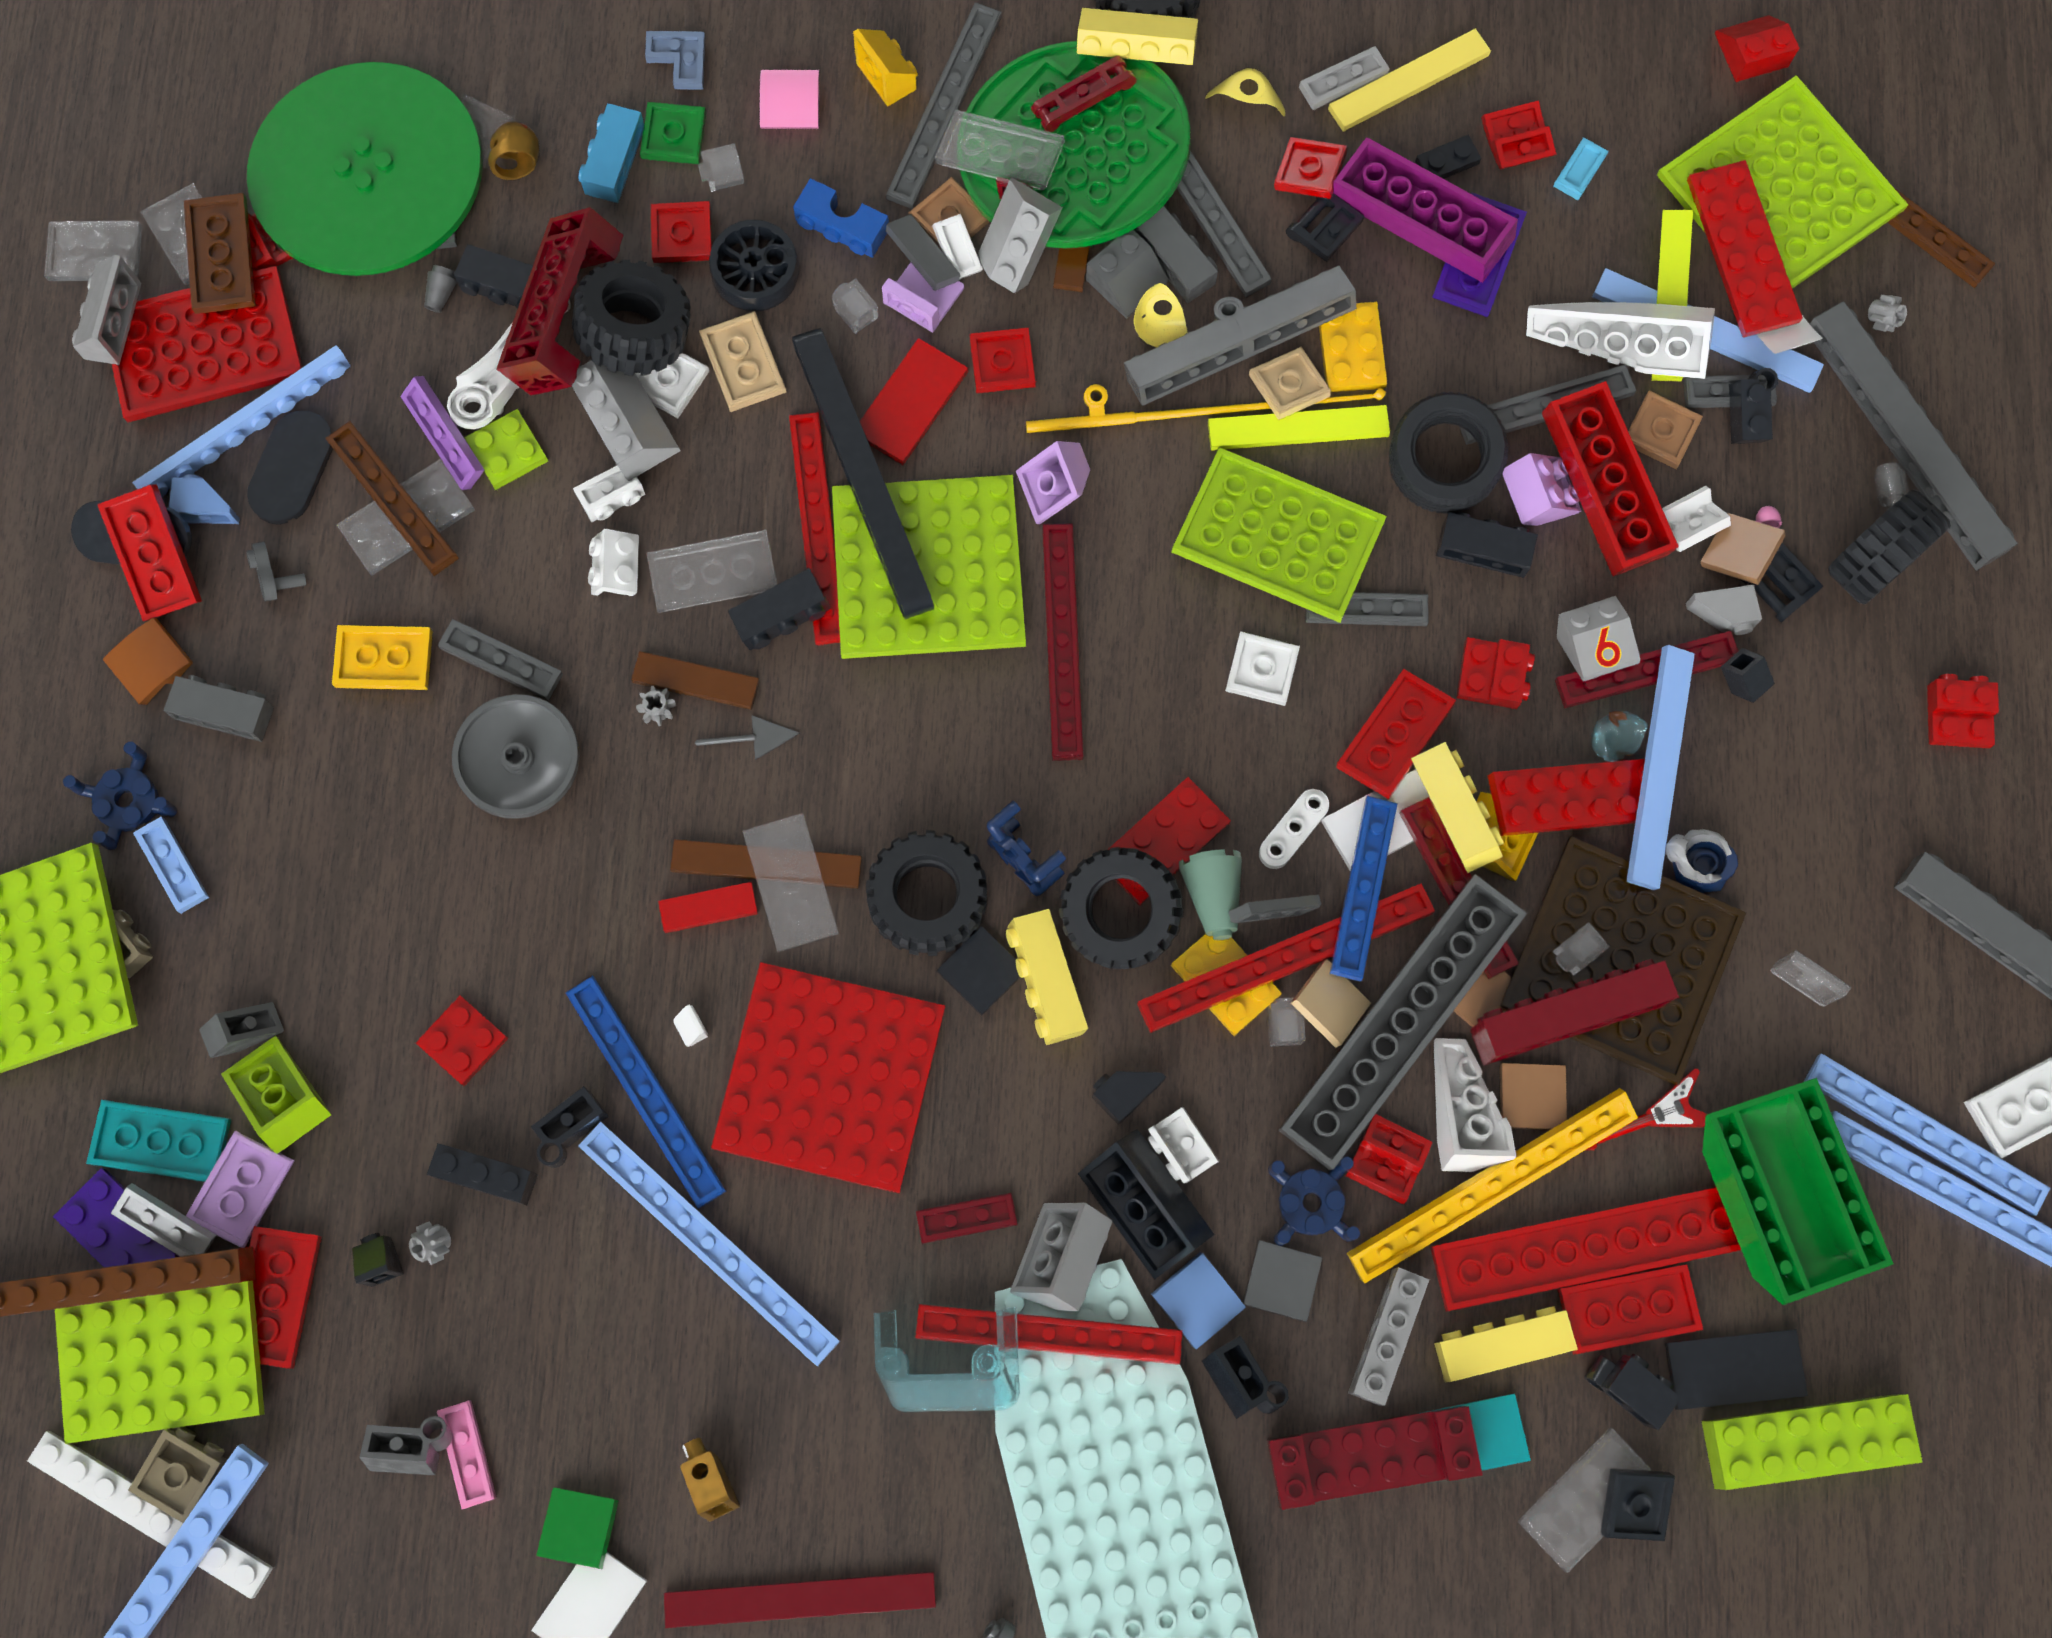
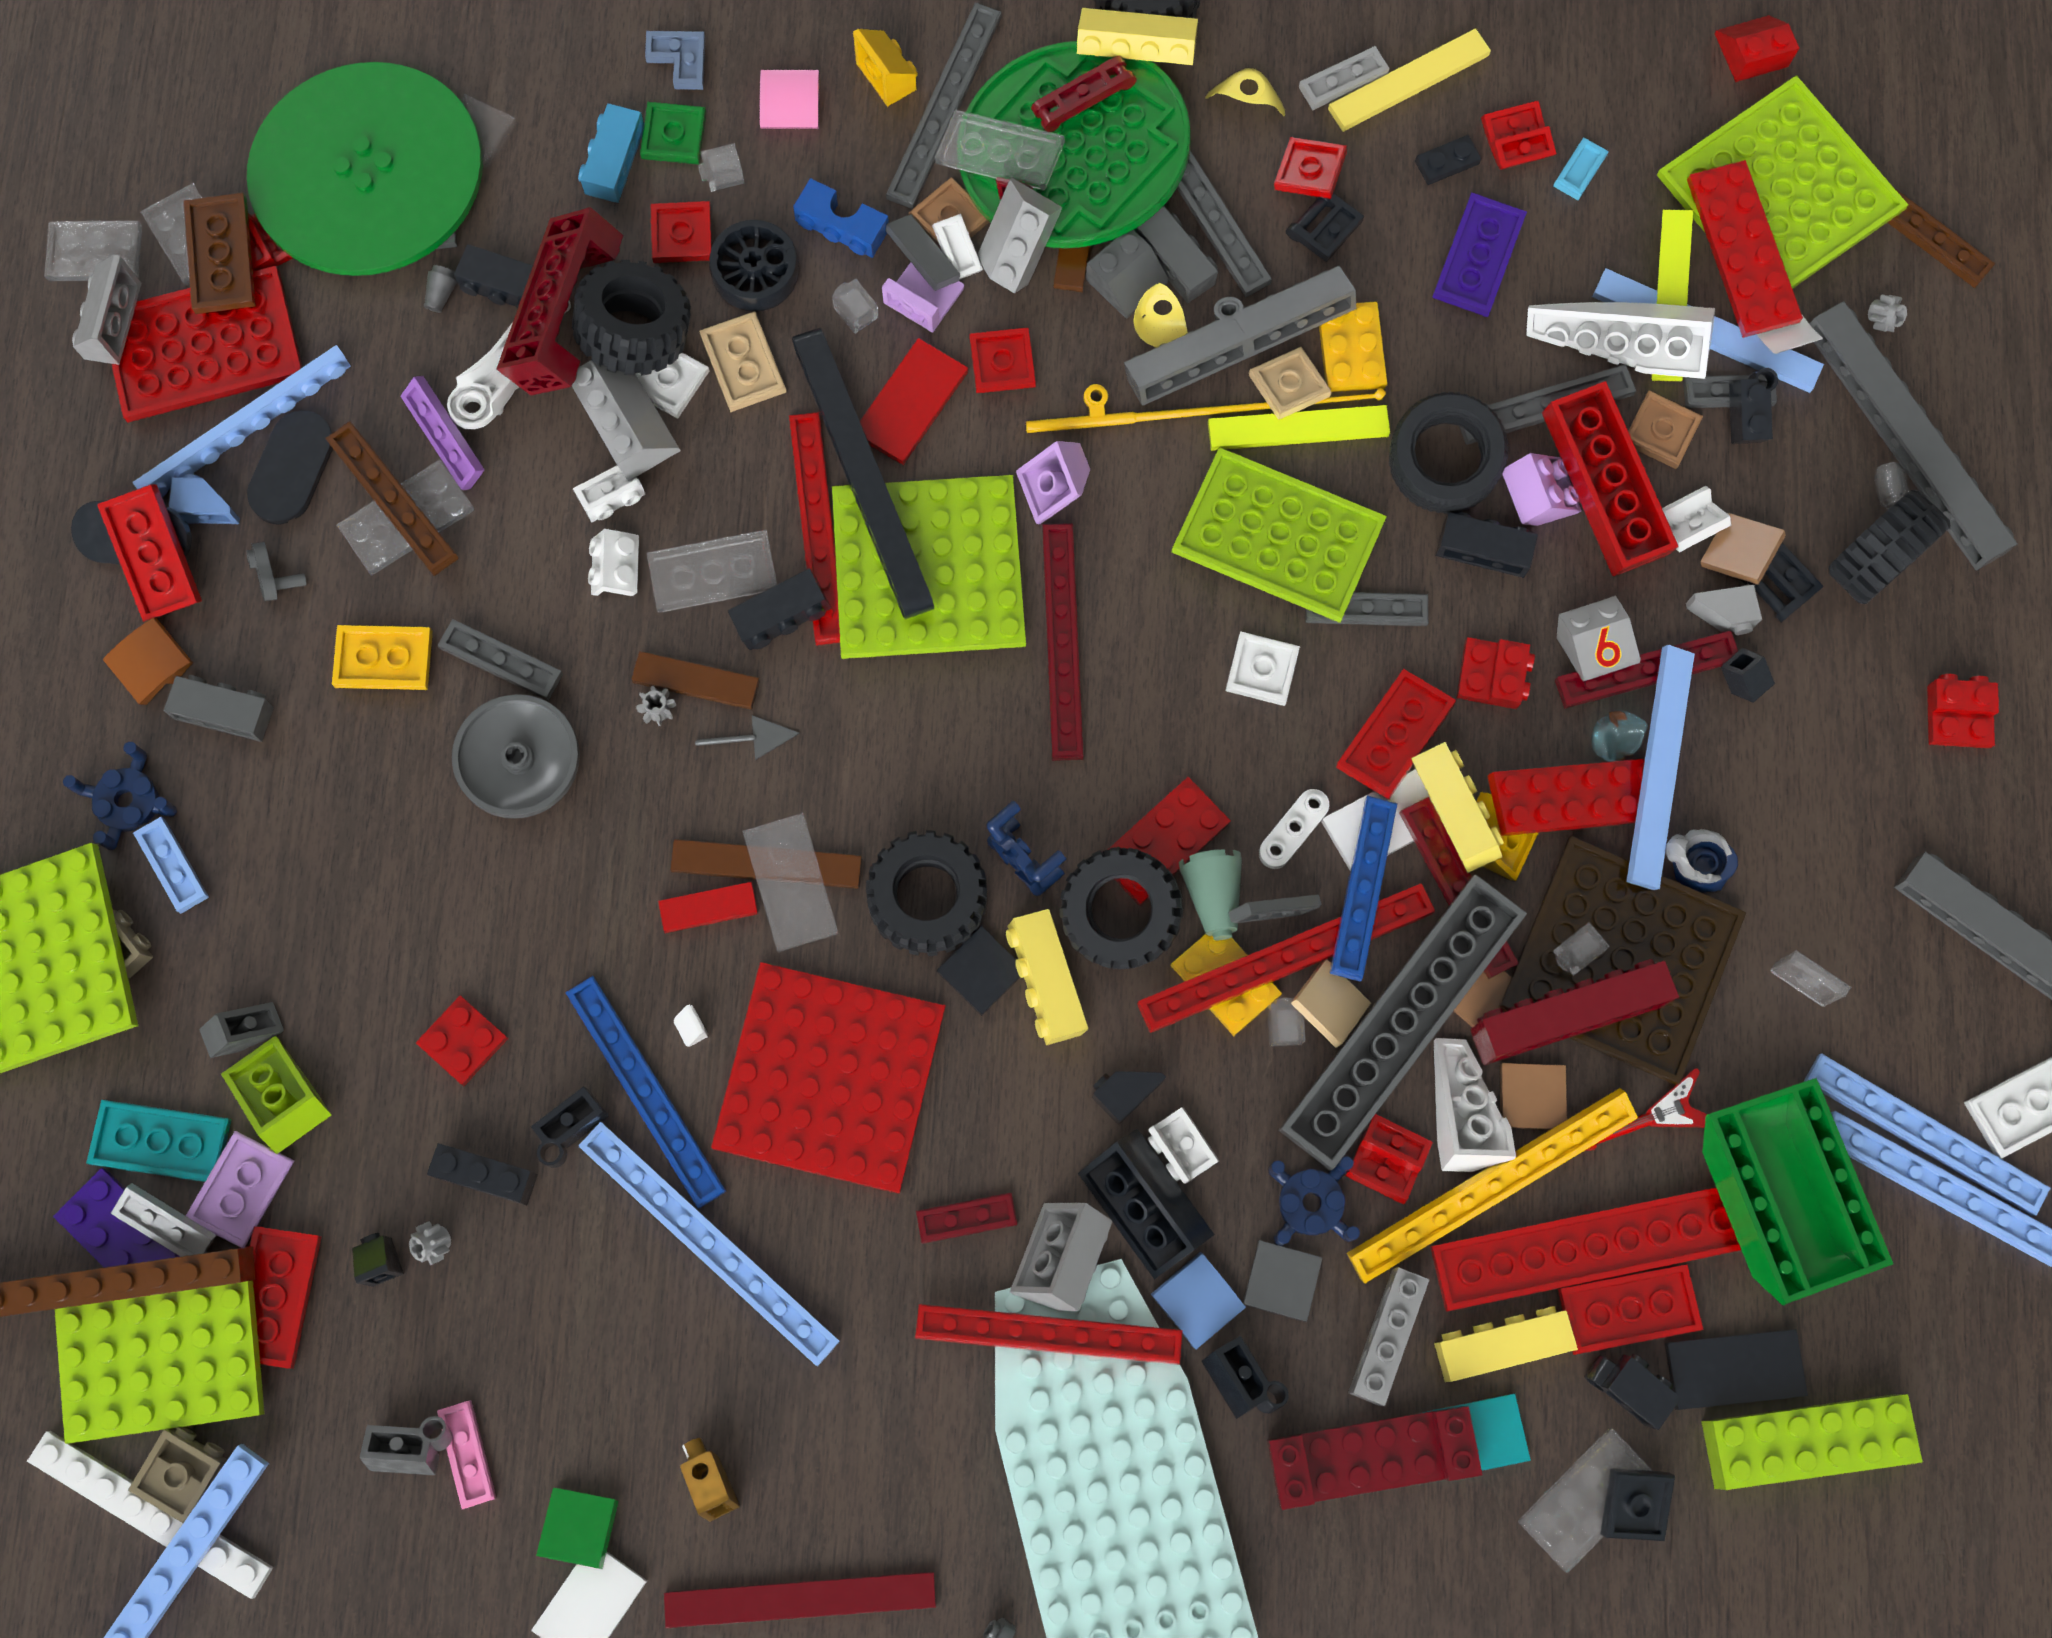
lime plate [464,409,548,490] -> none
pearl gold helmet [488,122,539,180] -> none
clear light blue windscreen [874,1307,1020,1412] -> none
magenta brick [1333,137,1518,283] -> none
bright pink hinge [1756,506,1782,528] -> none

